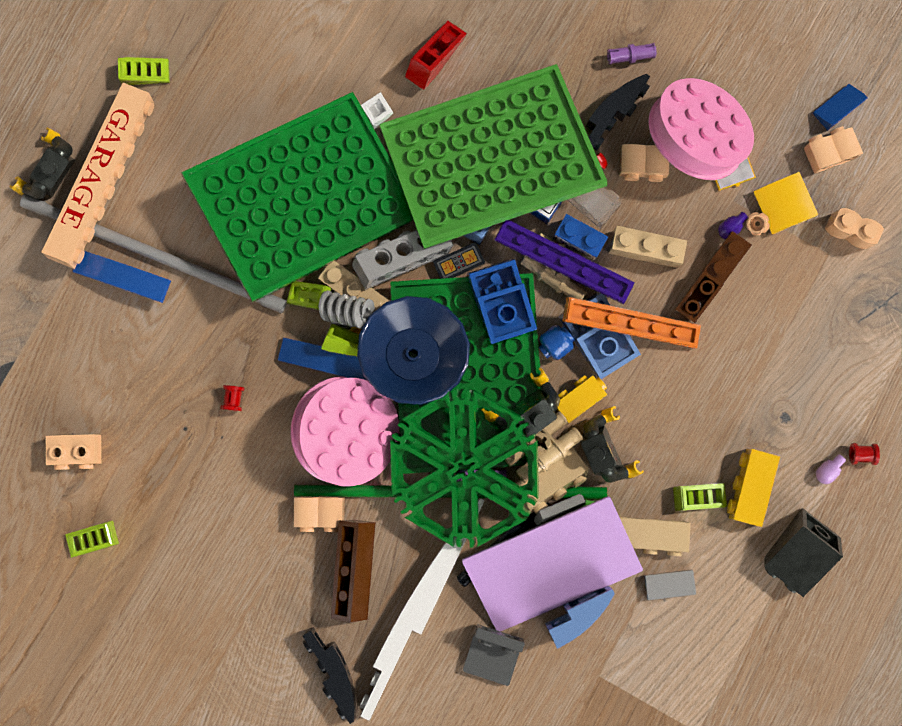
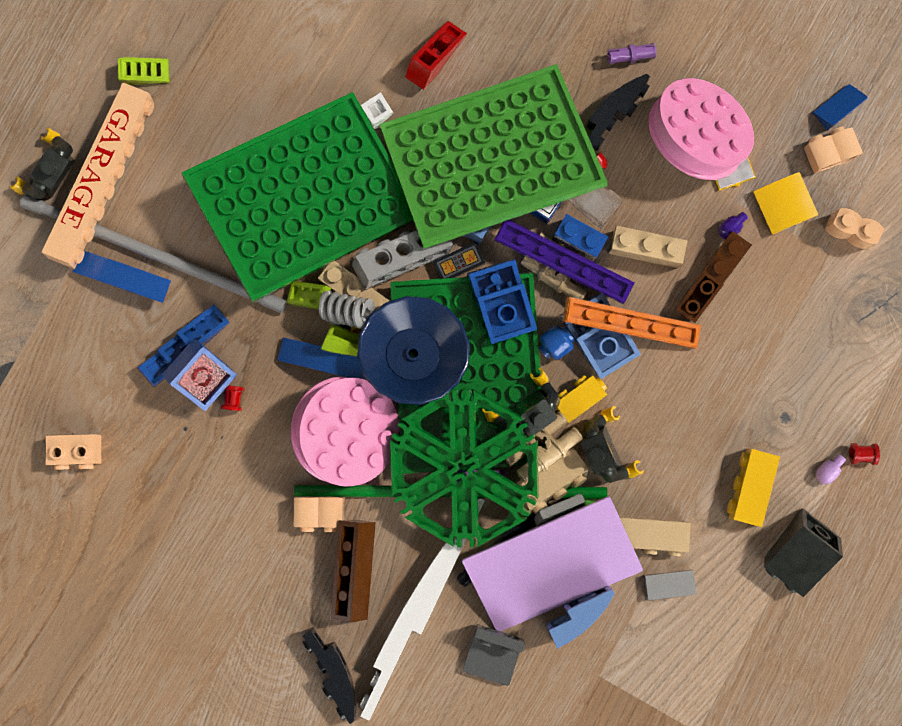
lime slope [65,521,119,558] -> none
light nougat brick [619,144,669,182] -> none
lime slope [673,483,727,511] -> none
light nougat plate [746,212,770,236] -> none
none -> blue slope [138,305,229,387]
none -> piece [162,338,237,411]

